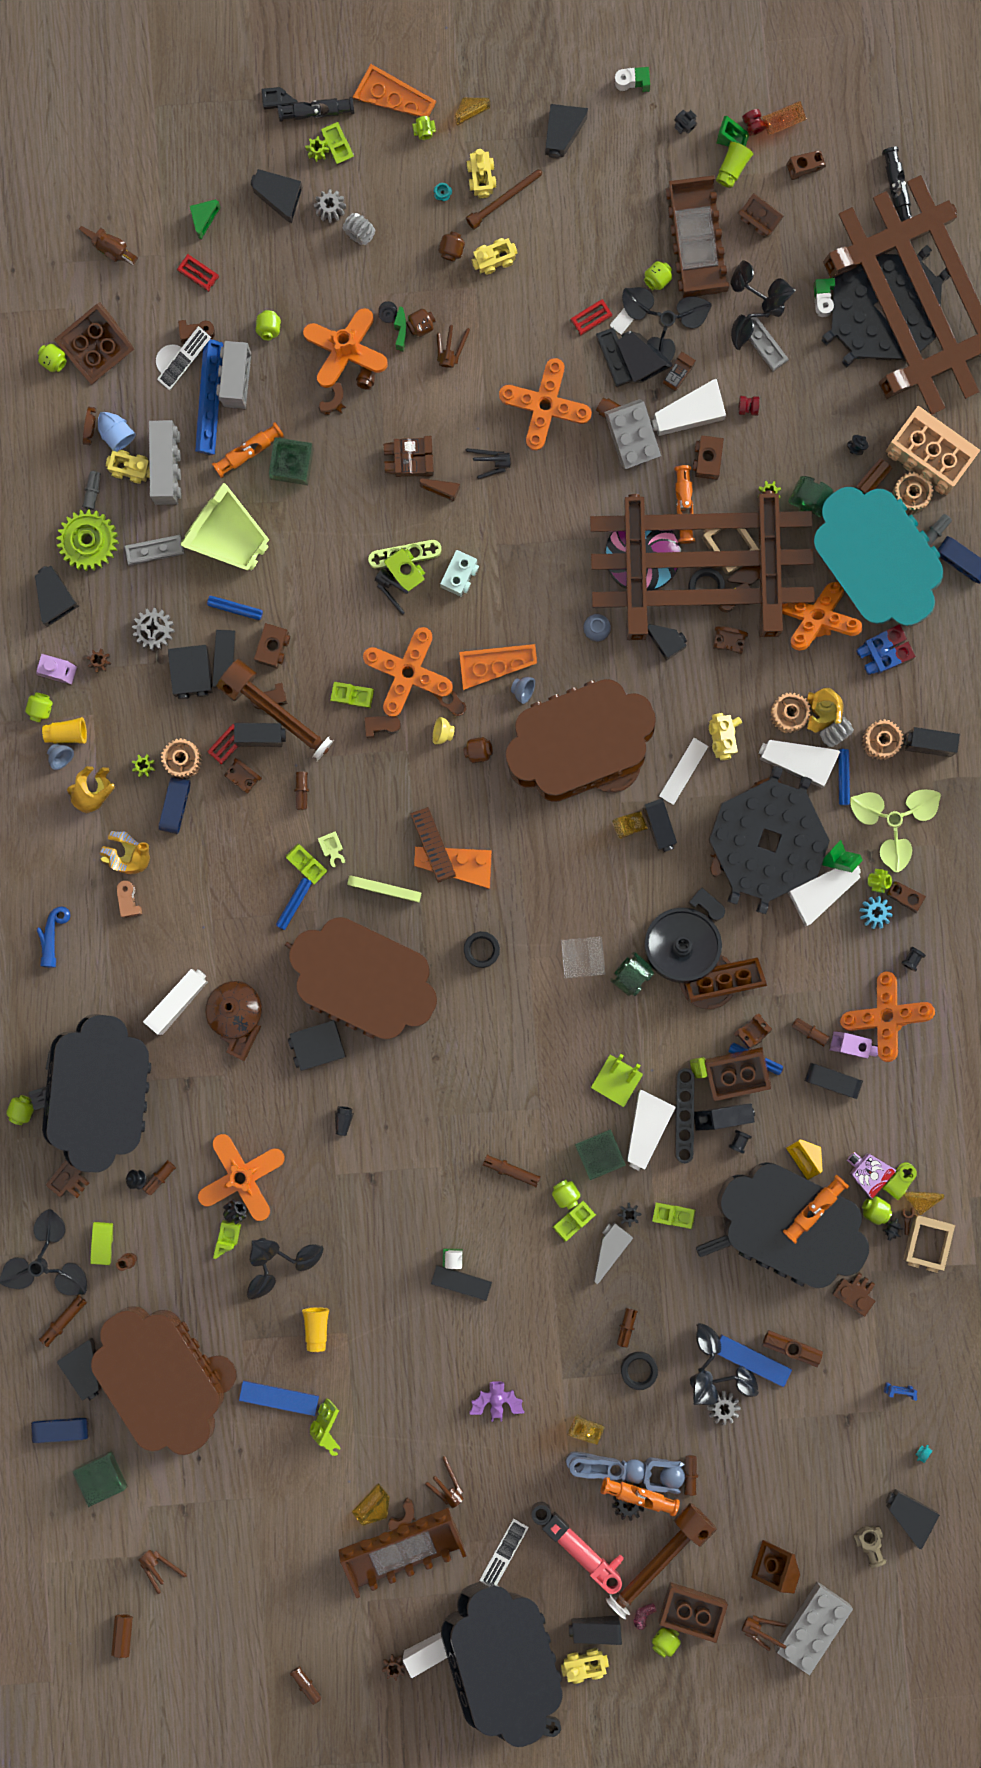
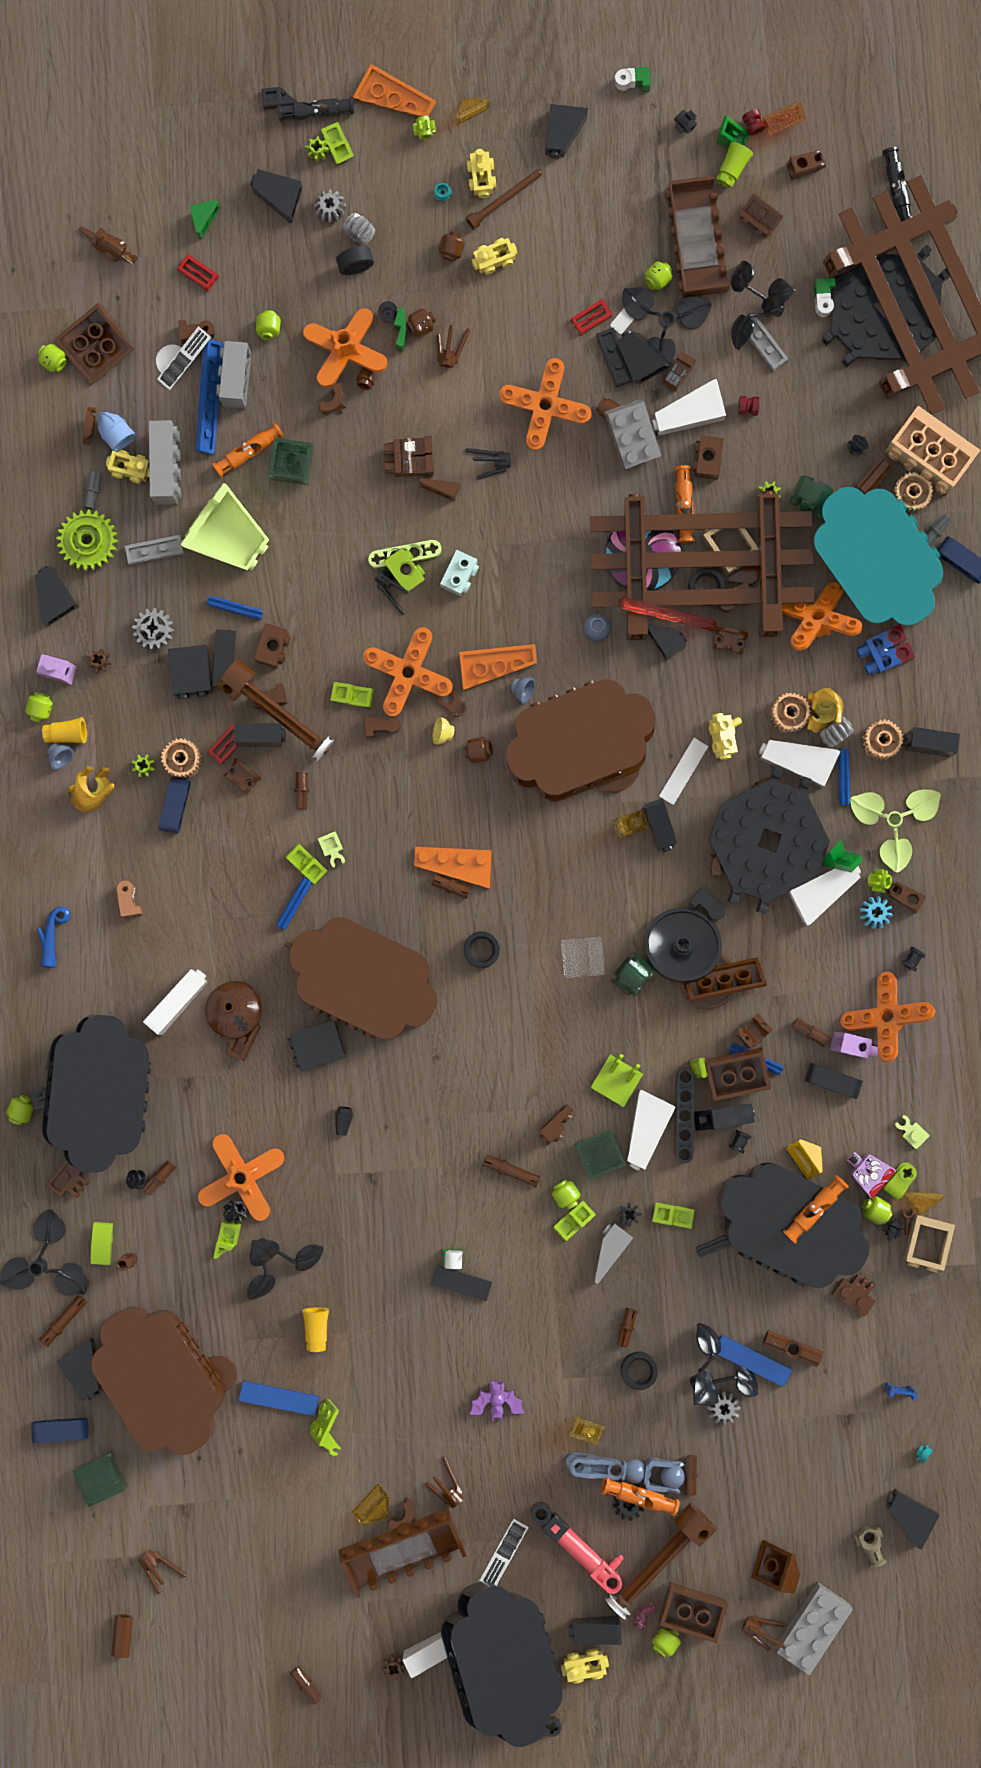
pearl gold piece [100,831,150,874] -> none
yellowish green beam [347,875,422,902] -> none
reddish brown tile [410,807,456,883] -> none
none -> black tyre [336,246,374,275]
none -> reddish brown pin [431,874,471,899]
none -> reddish brown plate [539,1104,573,1145]
none -> clear red axle [618,597,717,631]
none -> yellowish green plate [894,1115,930,1150]

